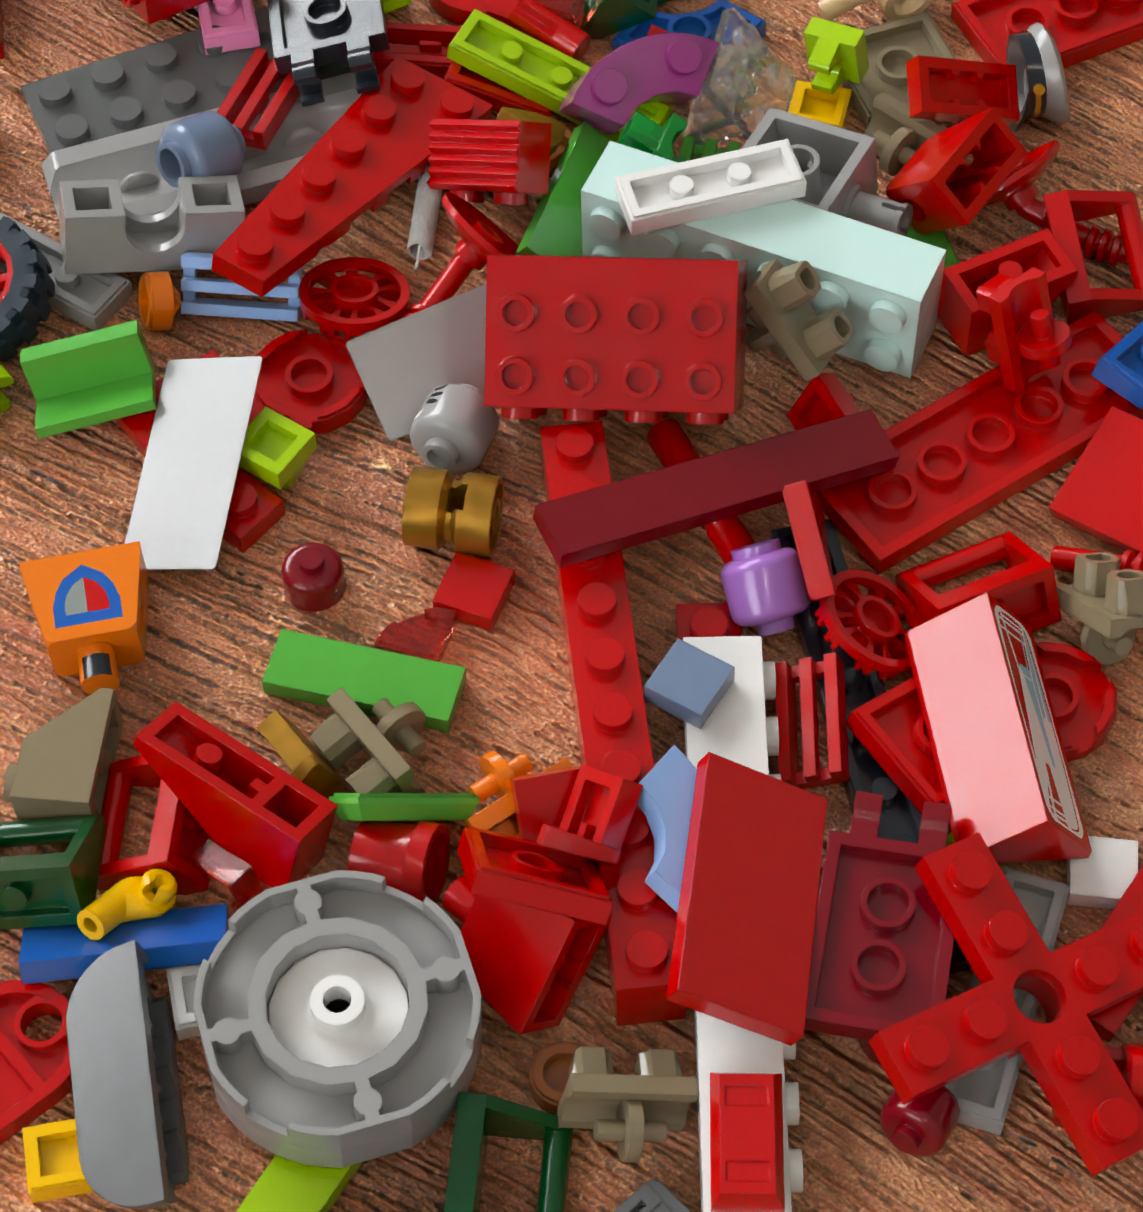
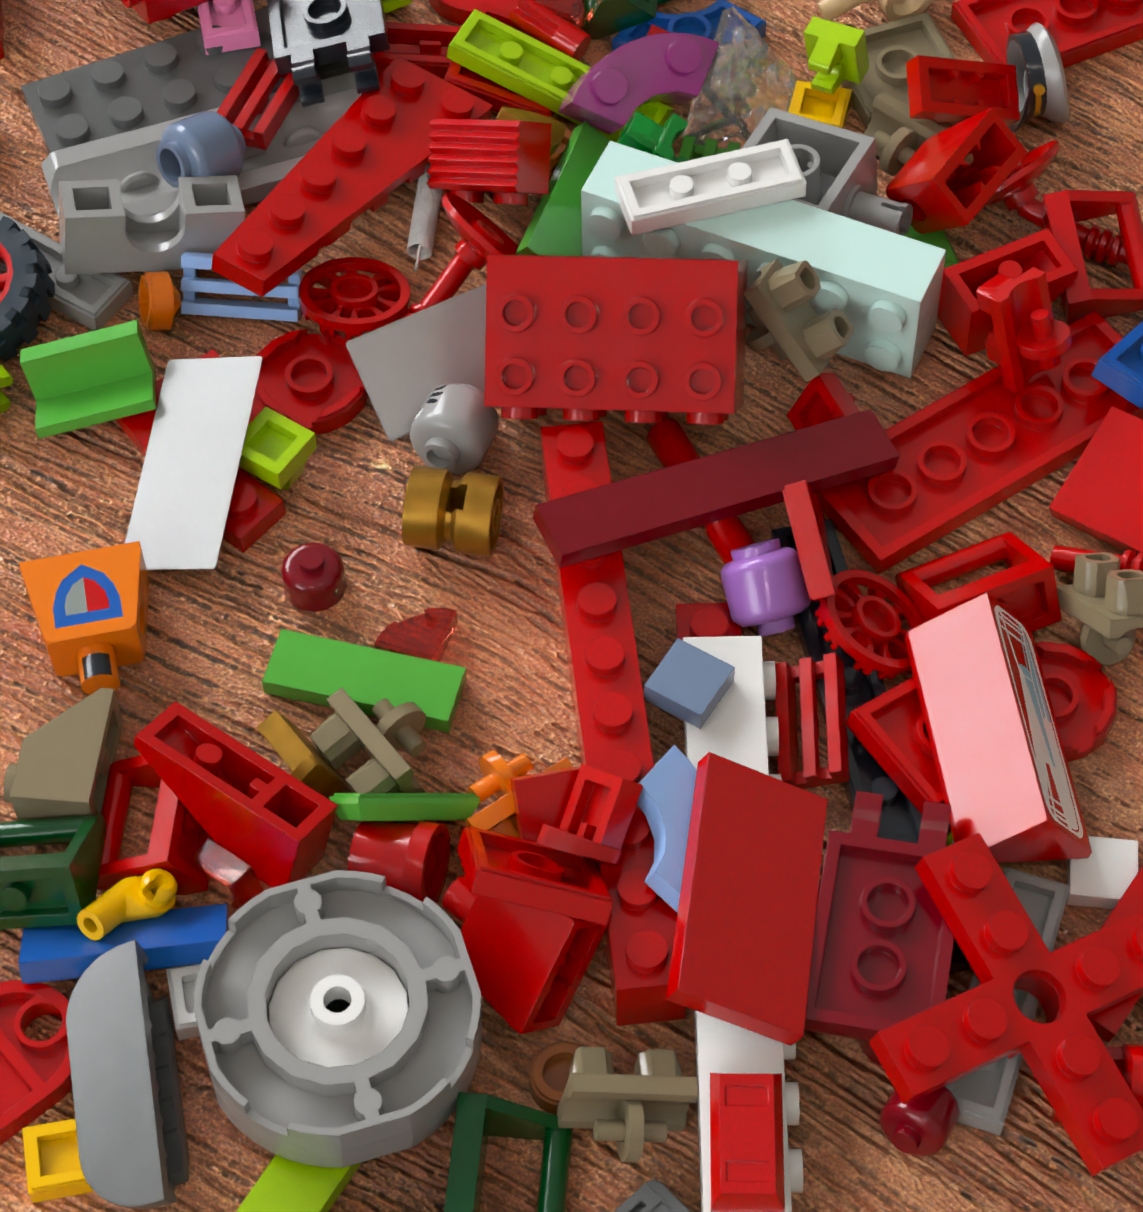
red tile [432,551,515,631] -> none

